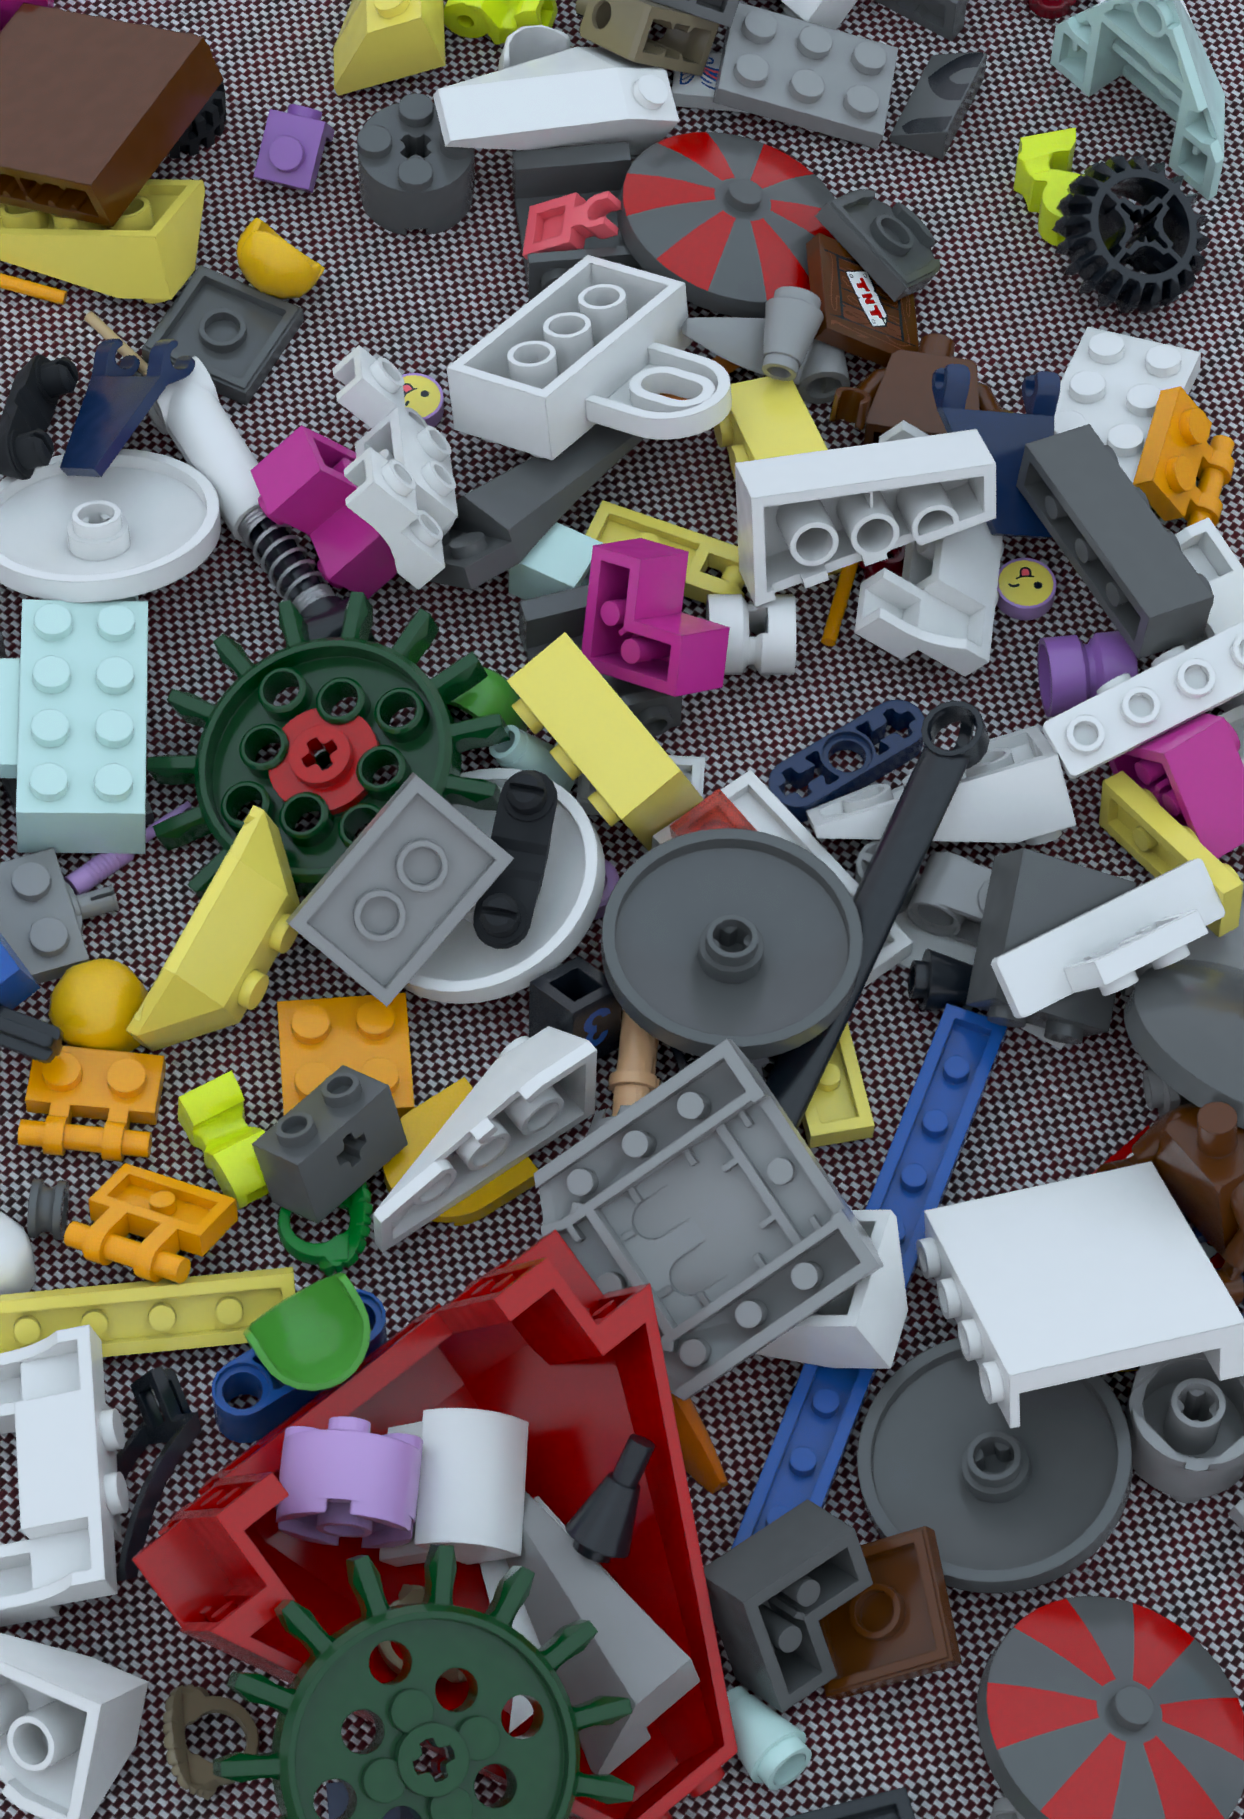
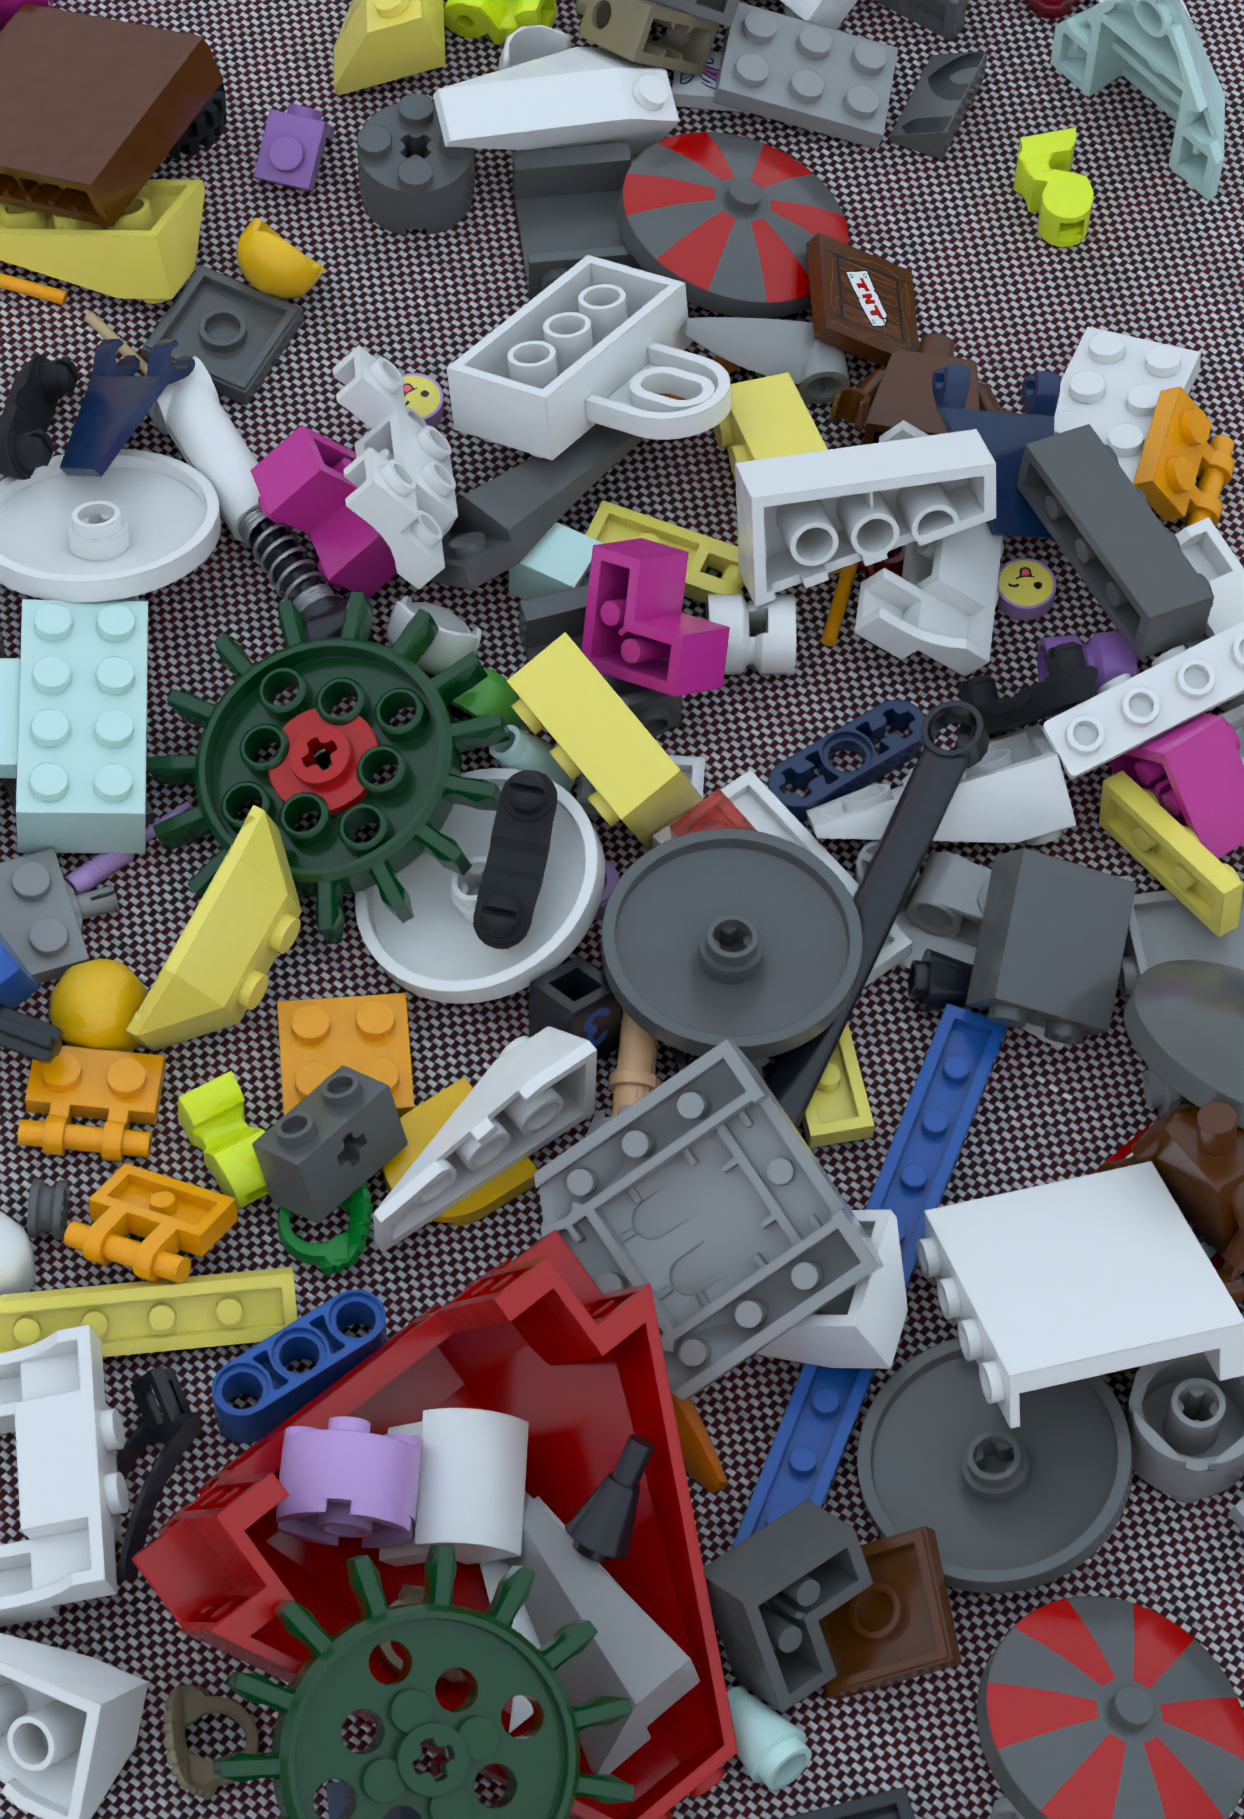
bright green helmet [244,1273,371,1391] -> none
light grey plate [286,772,514,1007] -> none
coral plate [522,191,621,260] -> none
light grey cone [762,286,824,381] -> none
dark grey tile [815,189,940,302] -> none
white bracket [991,858,1225,1019] -> none
black gear [1052,155,1211,314] -> none
none -> white hair [387,596,482,676]
none -> black piece [957,641,1098,737]

